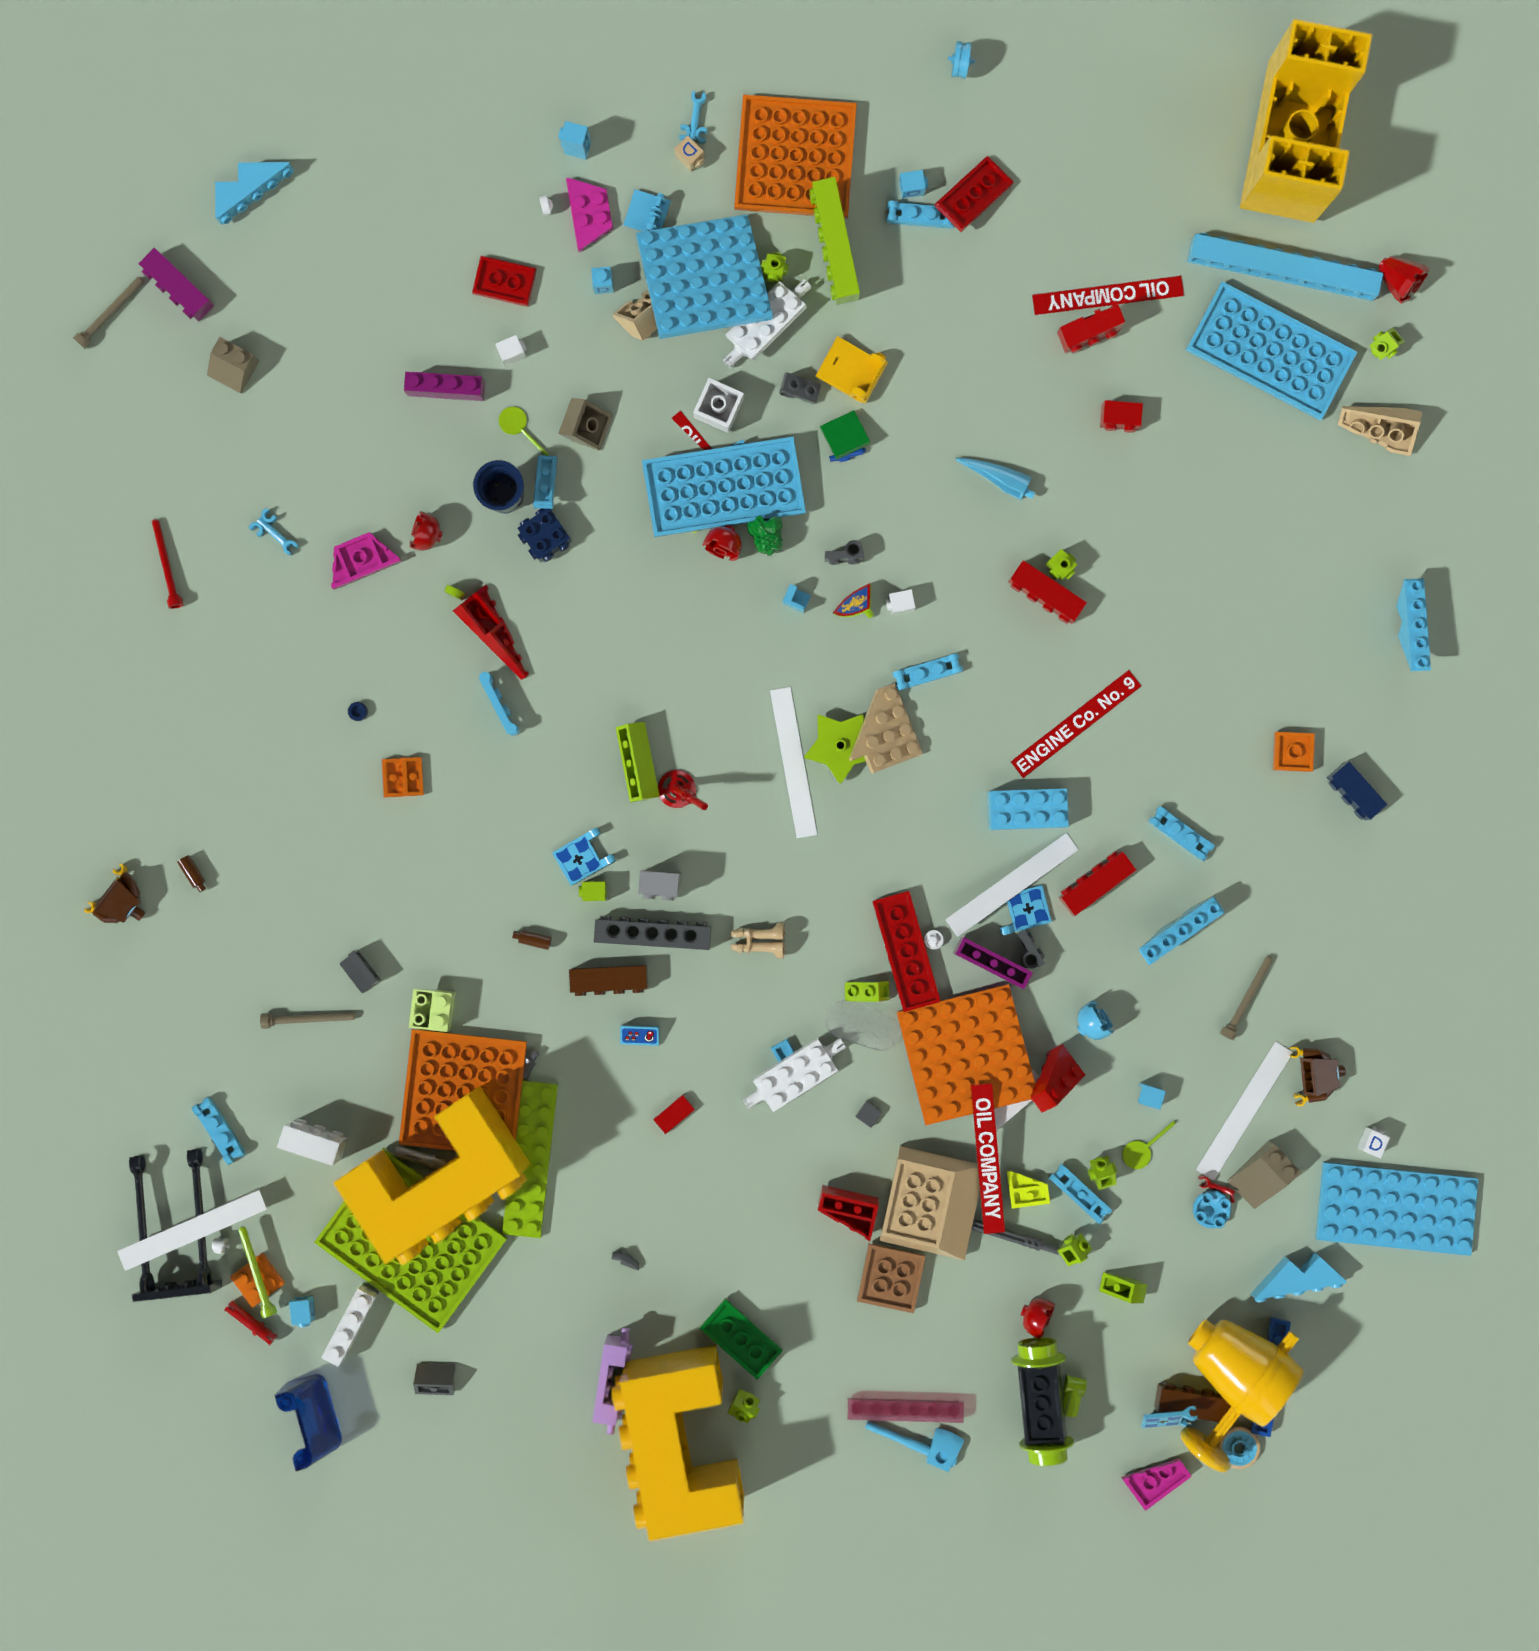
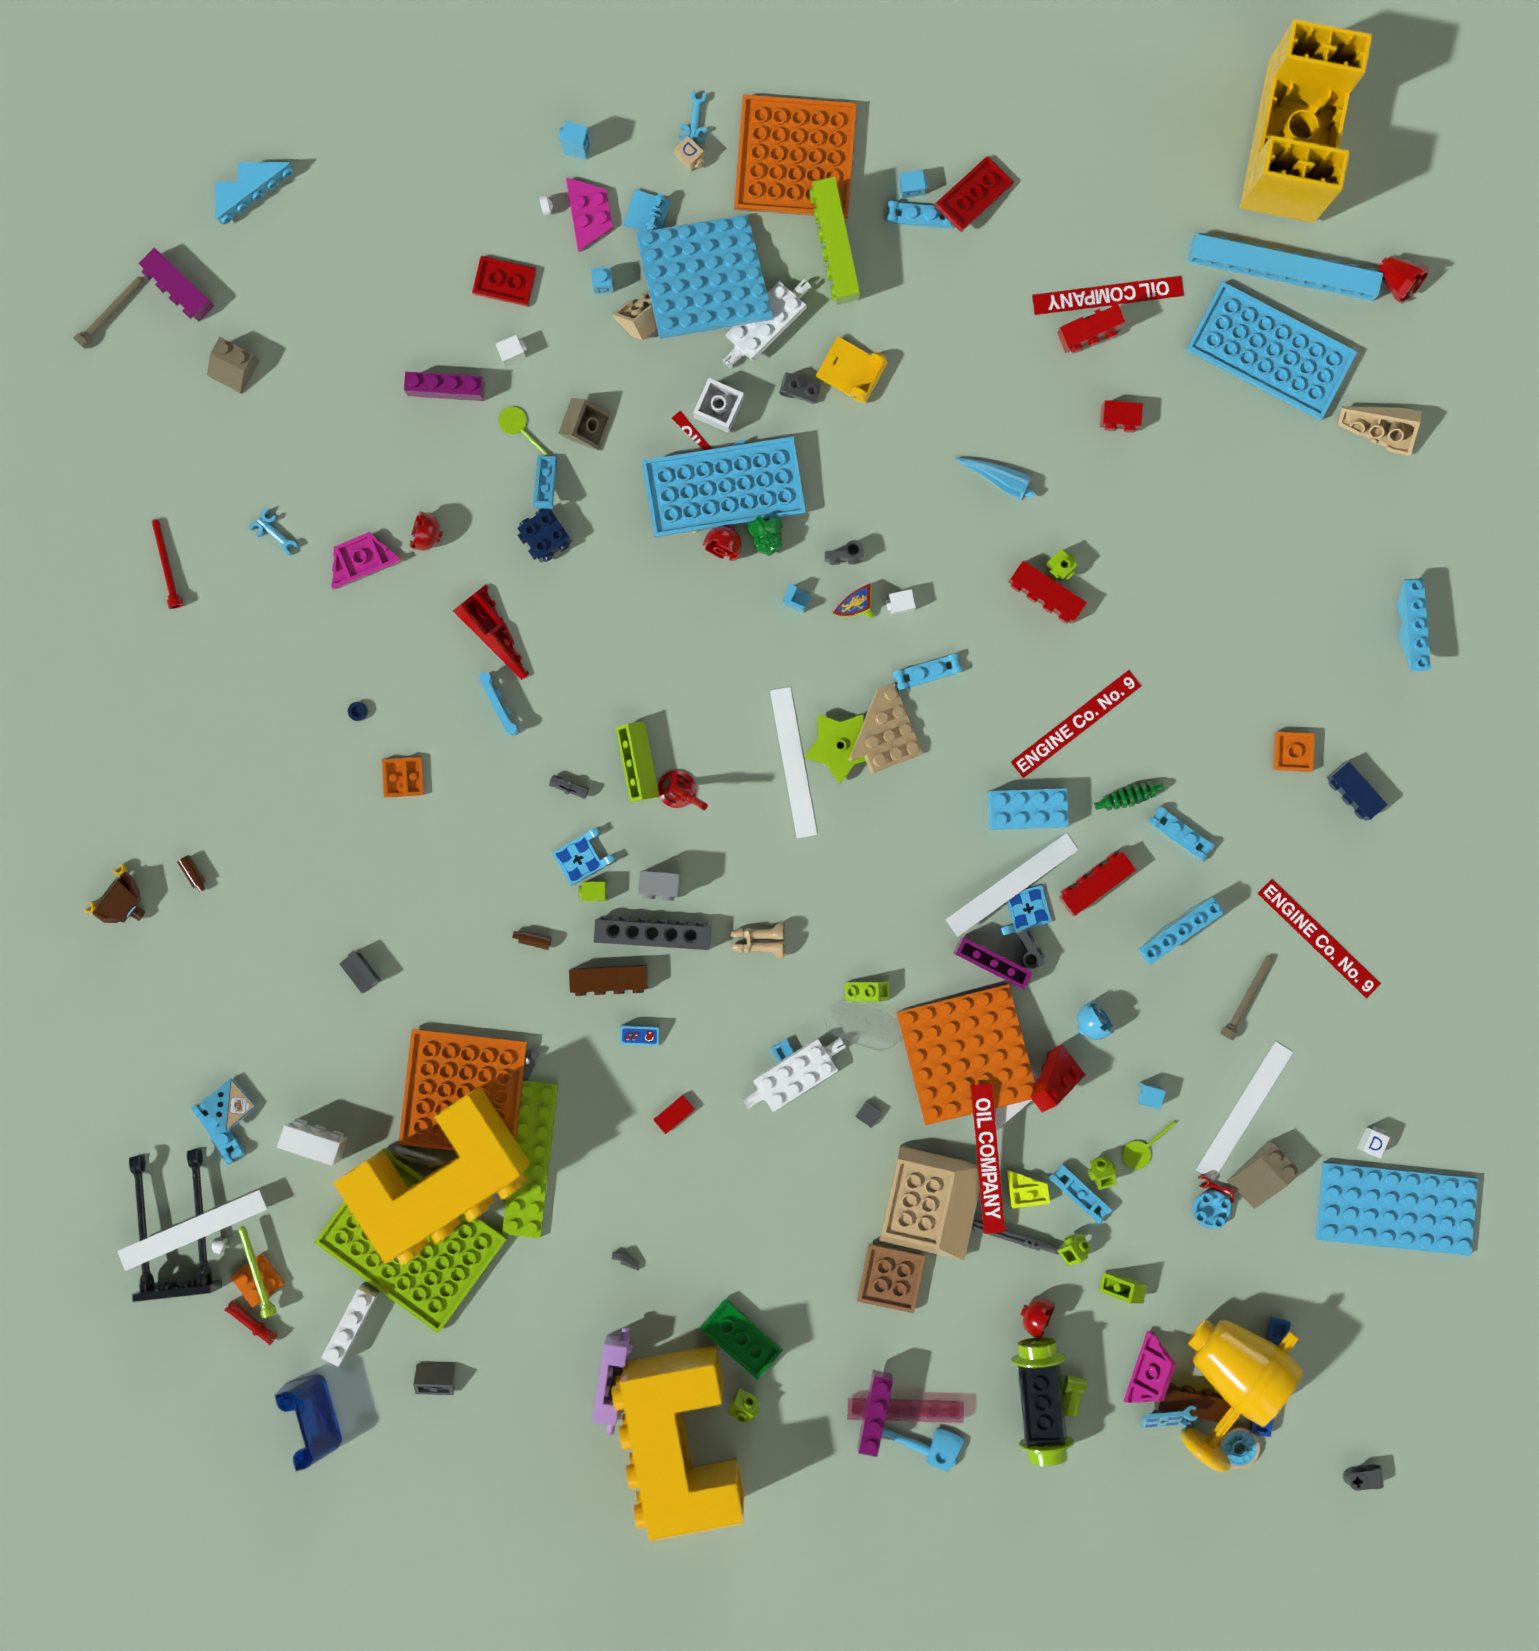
dark tan piece [260,1012,355,1029] -> none
medium azure brick [289,1296,316,1327] -> none
yellowish green slope [409,989,456,1032] -> none
lime tile [444,585,466,601] -> none
dark blue piece [473,460,524,514] -> none
lime brick [761,252,789,283] -> none
red wedge [818,1185,879,1241] -> none
green tile [820,410,871,460] -> none
blue piece [829,448,866,462] -> none
red plate [872,891,941,1012] -> none
white tile [924,930,943,949] -> none
medium azure wheel [948,41,975,79] -> none
dark pink wing [1121,1458,1192,1511] -> none
medium azure slope [1250,1253,1347,1302] -> none
reddish brown torso [1289,1046,1346,1106] -> none
lime brick [1369,327,1405,360] -> none
none -> tile [201,1078,257,1133]
none -> dark grey pin [549,775,589,799]
none -> magenta brick [857,1370,893,1457]
none -> green piece [1094,782,1164,811]
none -> dark pink wing [1123,1331,1176,1403]
none -> red sticker [1257,879,1381,999]
none -> dark grey piece [1343,1464,1384,1491]

